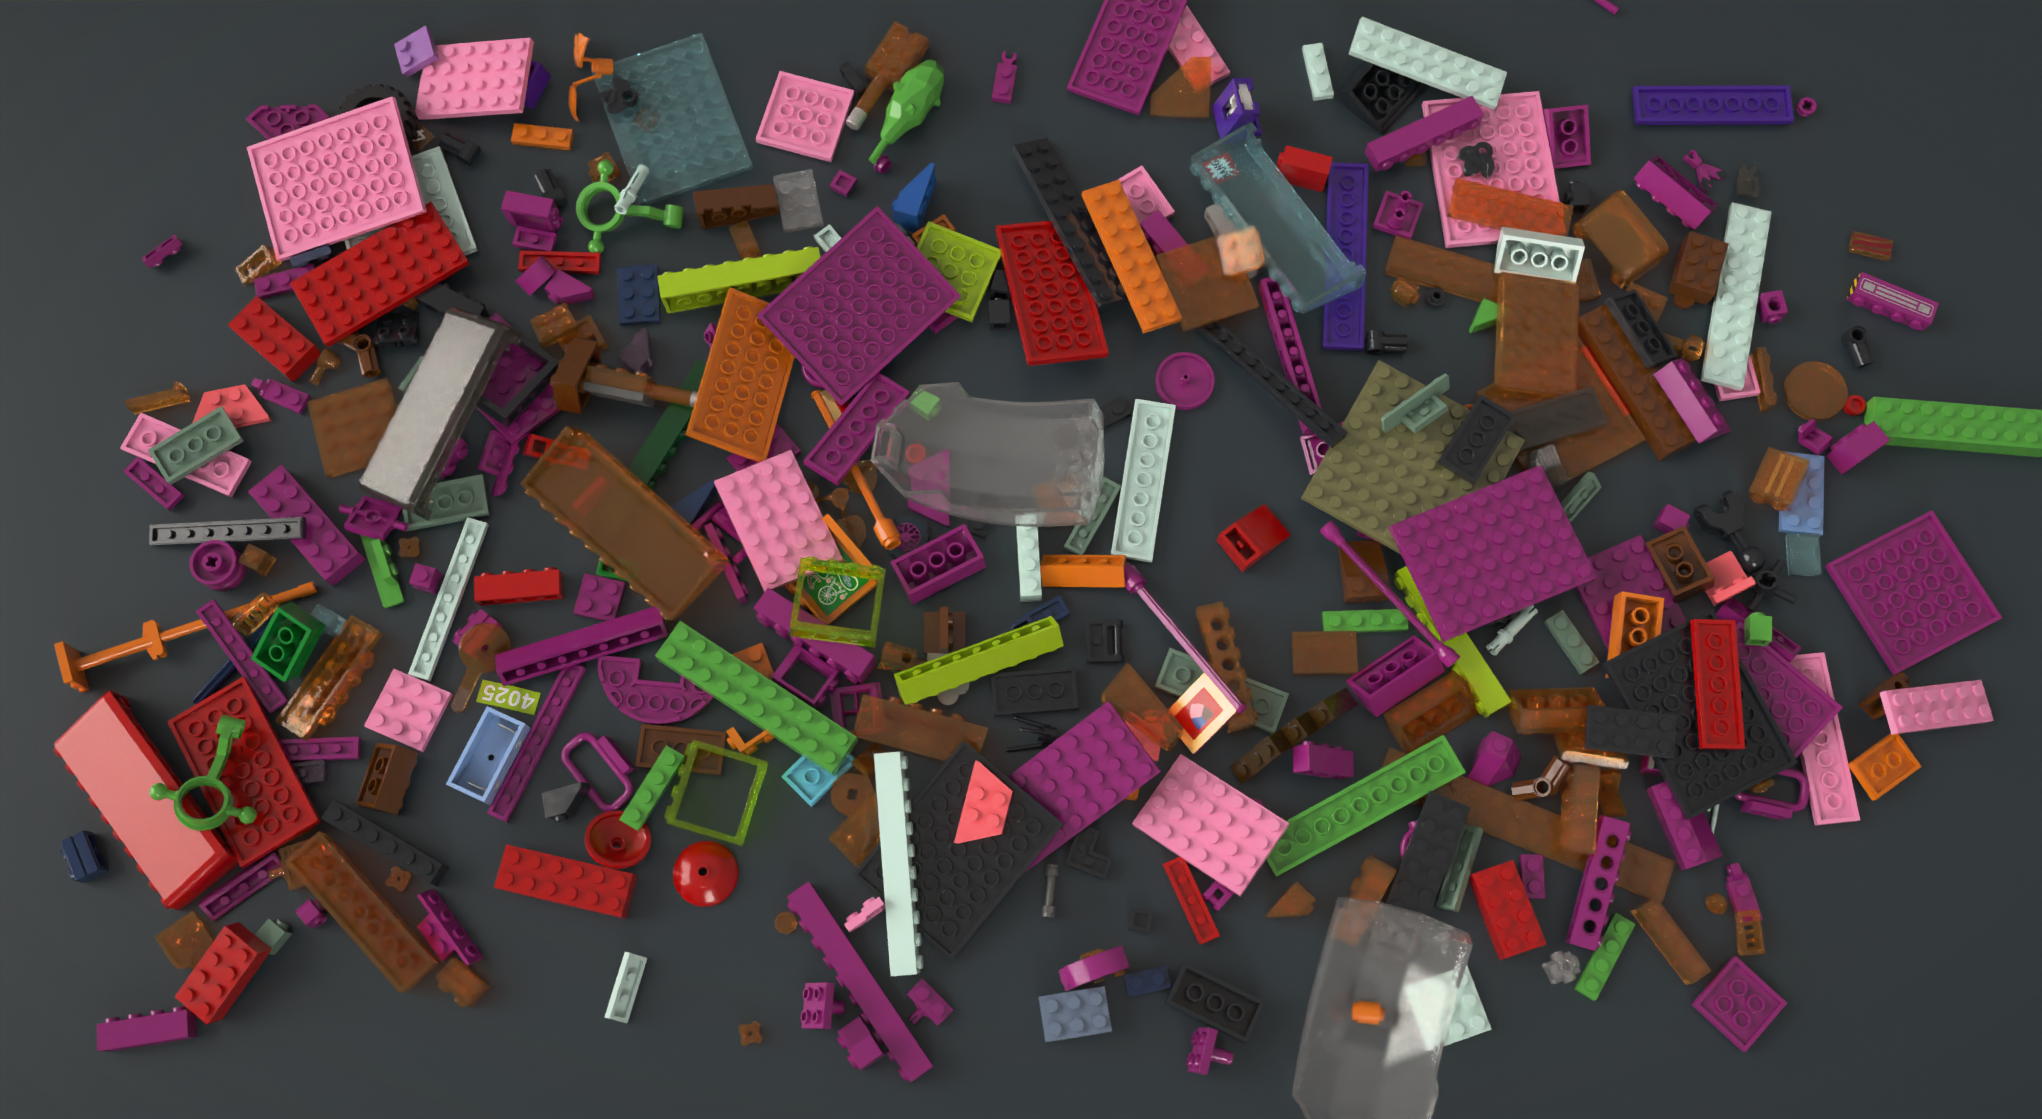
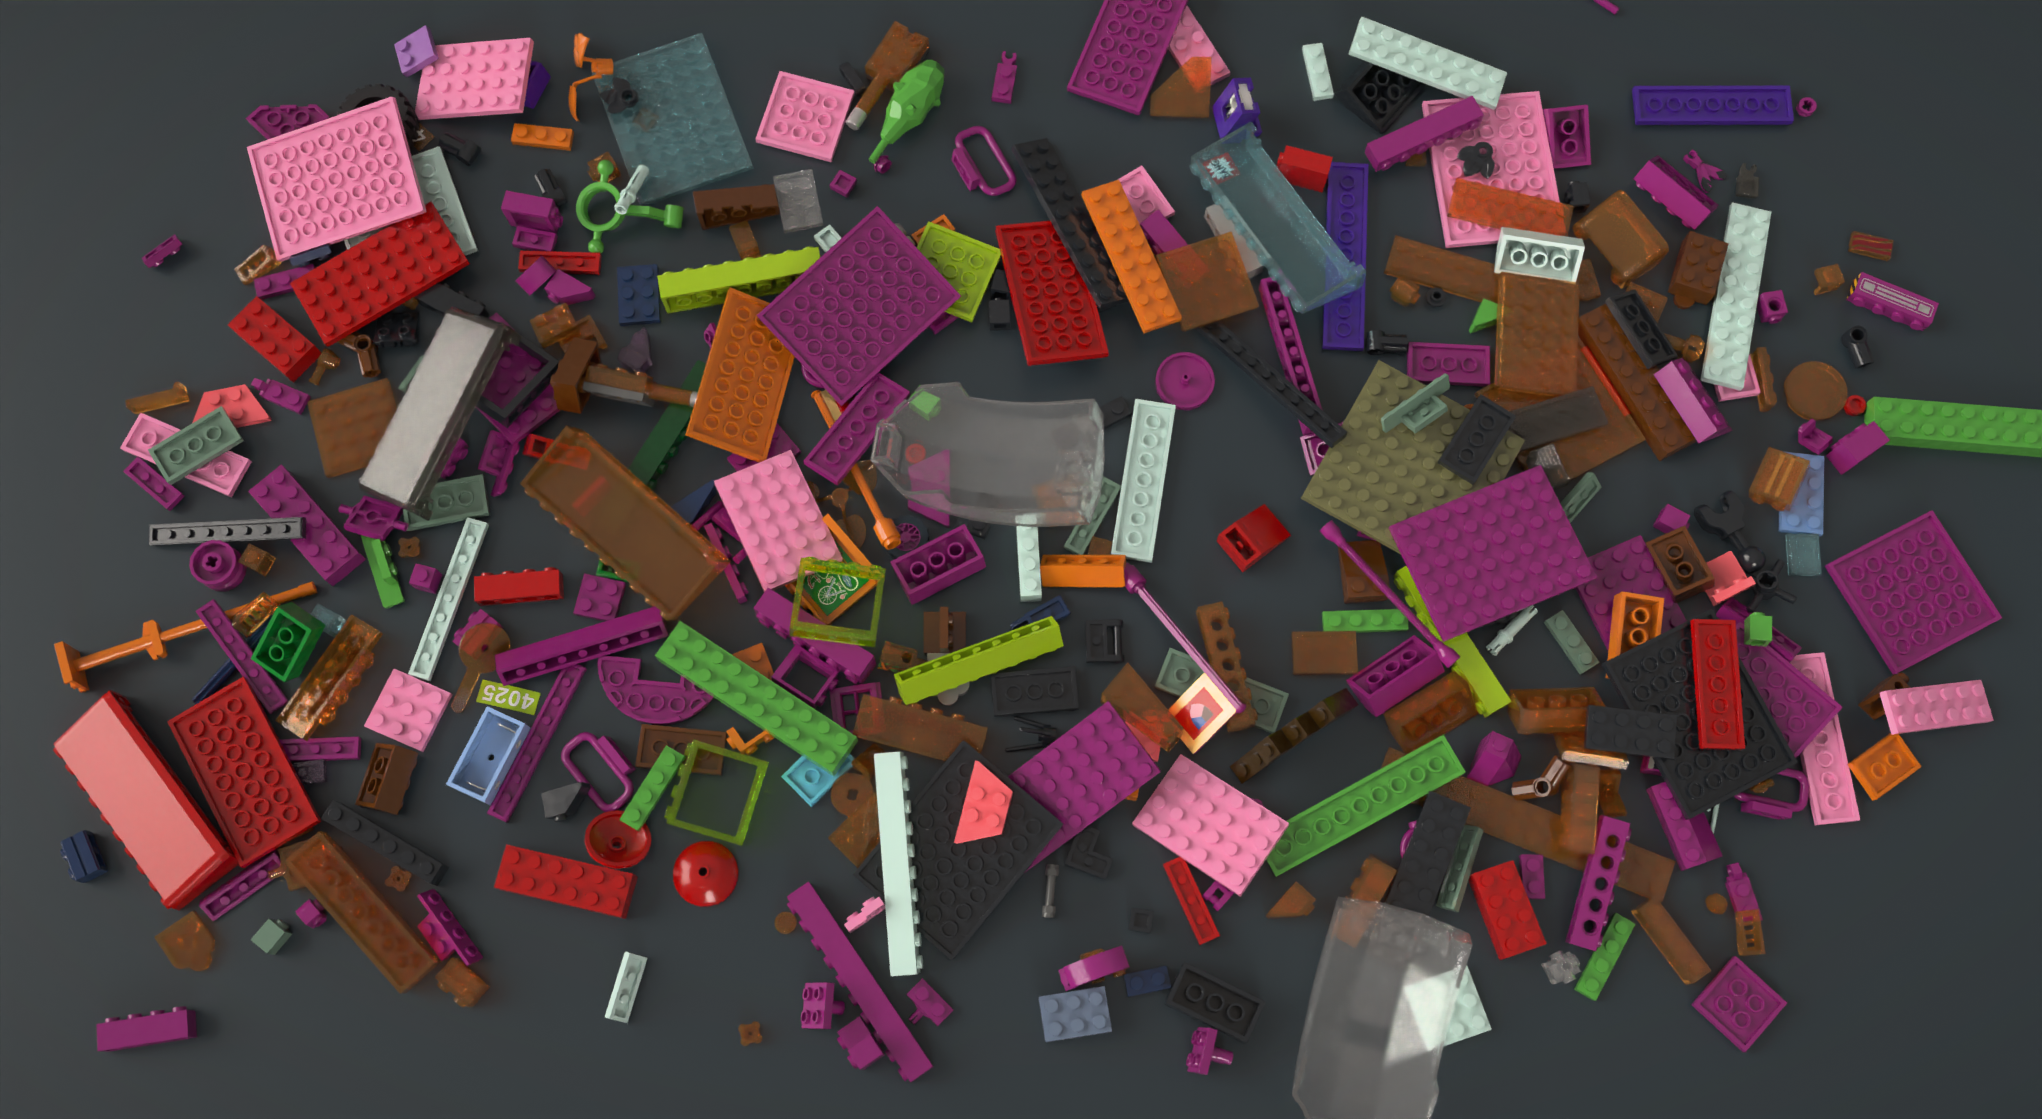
bright green piece [149,714,257,831] -> none
red brick [175,922,272,1025] -> none
blue slope [891,163,936,232] -> none
clear orange plate [1217,226,1265,277] -> none
magenta brick [1293,741,1354,780] -> none
orange brick [1351,1000,1385,1025] -> none
magenta plate [1372,190,1424,241] -> none
none -> magenta bar [951,126,1017,196]
none -> clear orange plate [1088,536,1113,555]
none -> magenta plate [1407,342,1490,387]
none -> clear orange panel [1814,264,1845,295]

